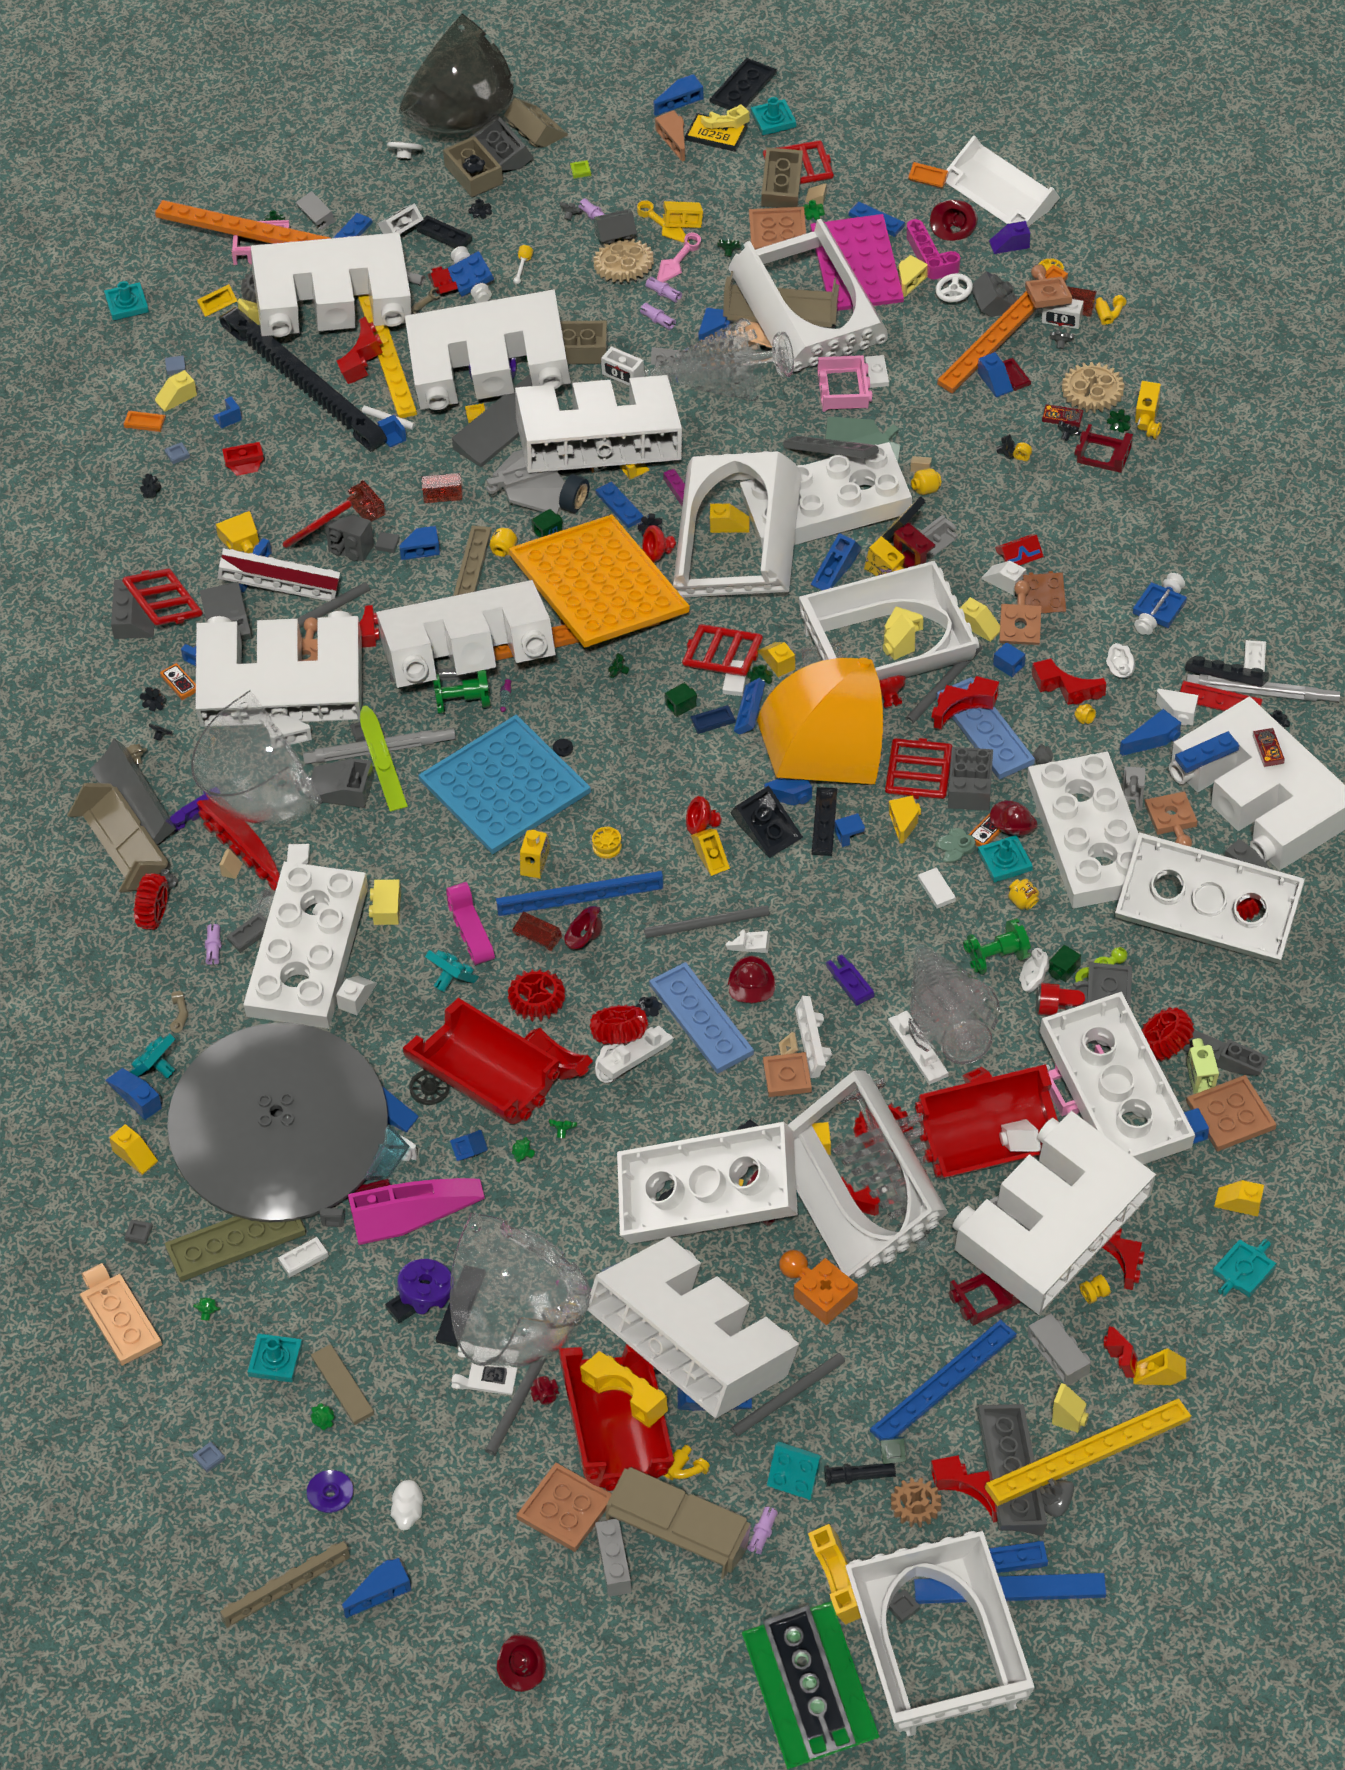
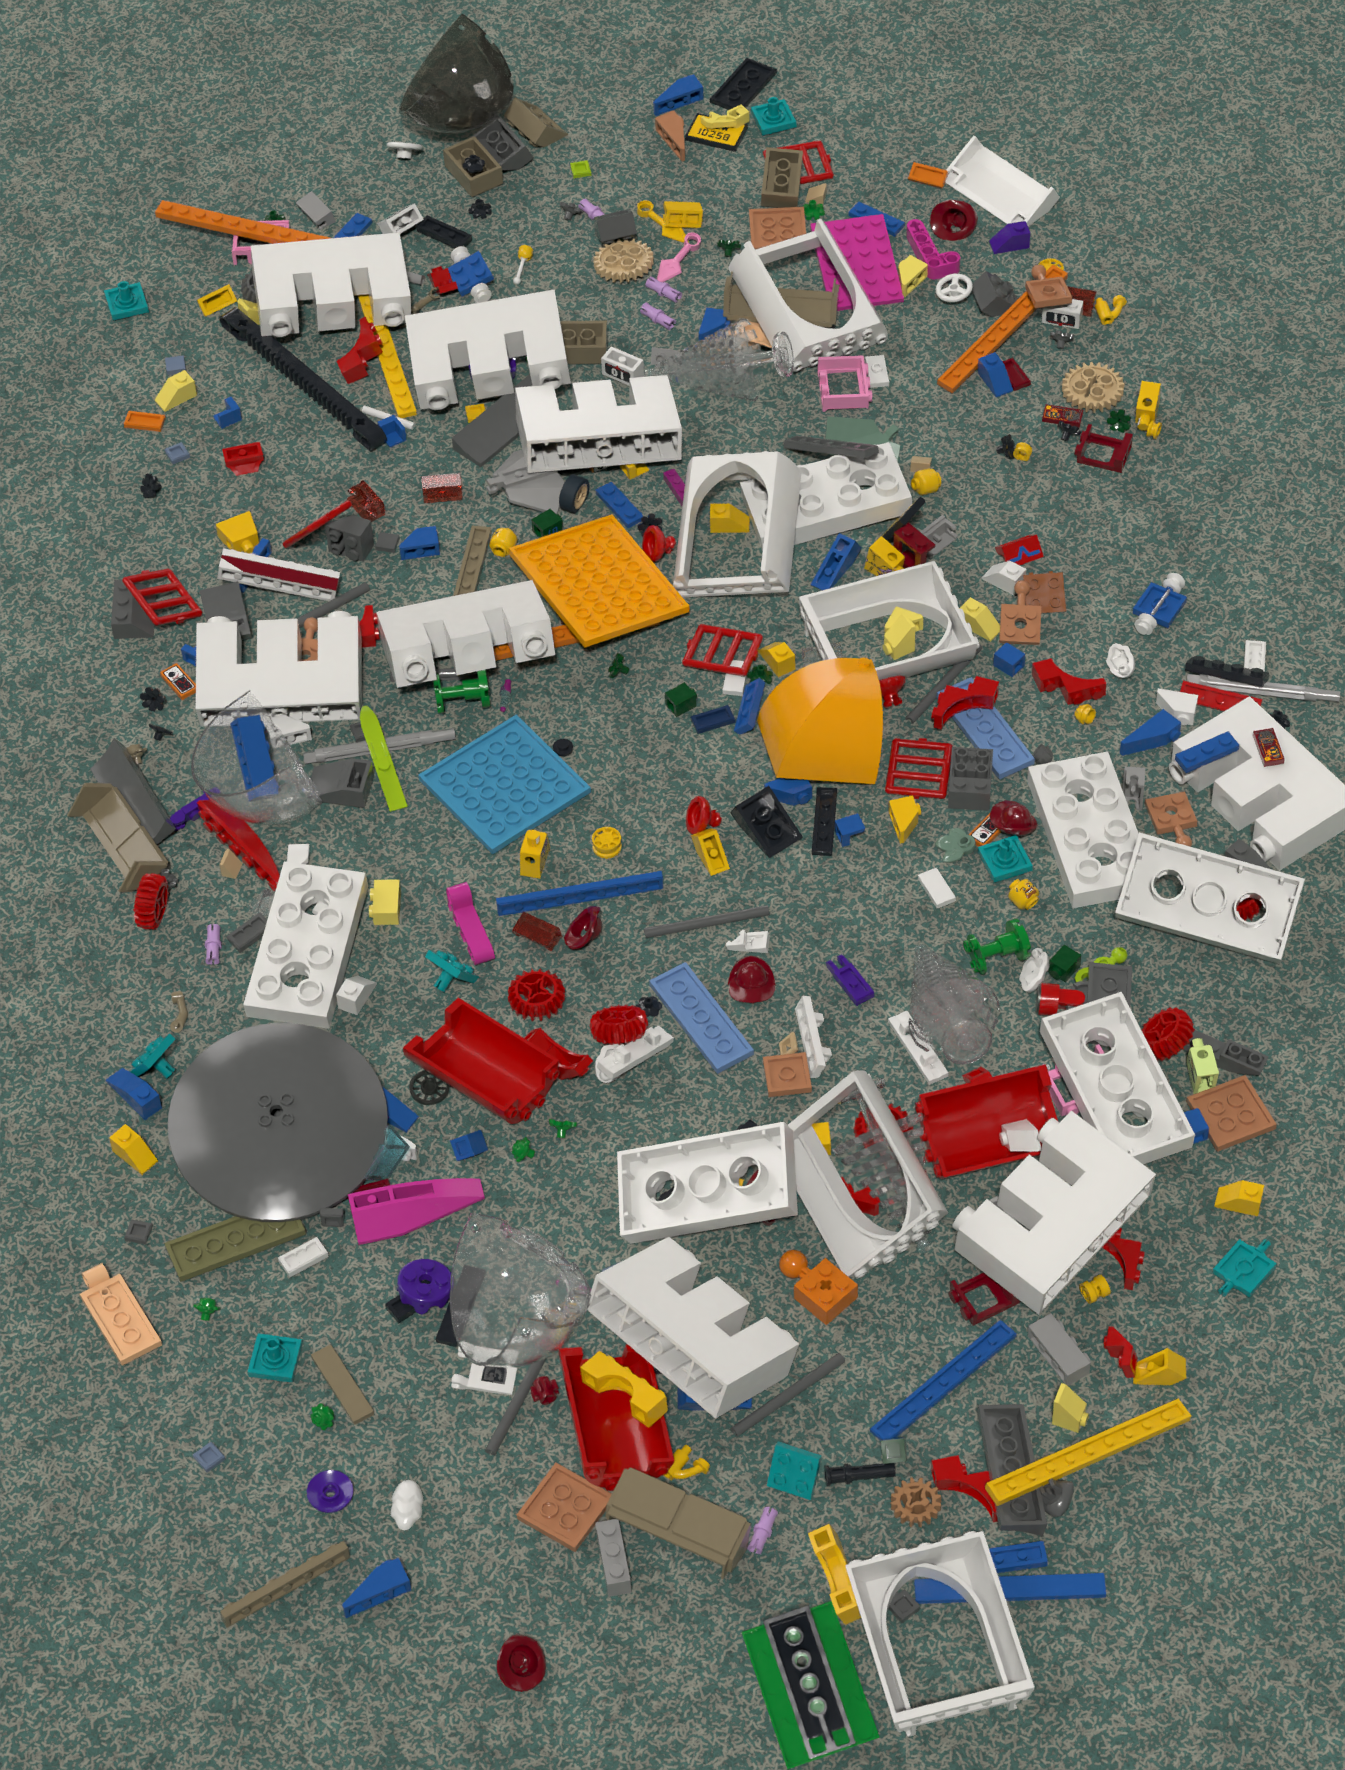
none -> blue brick [230,715,279,802]

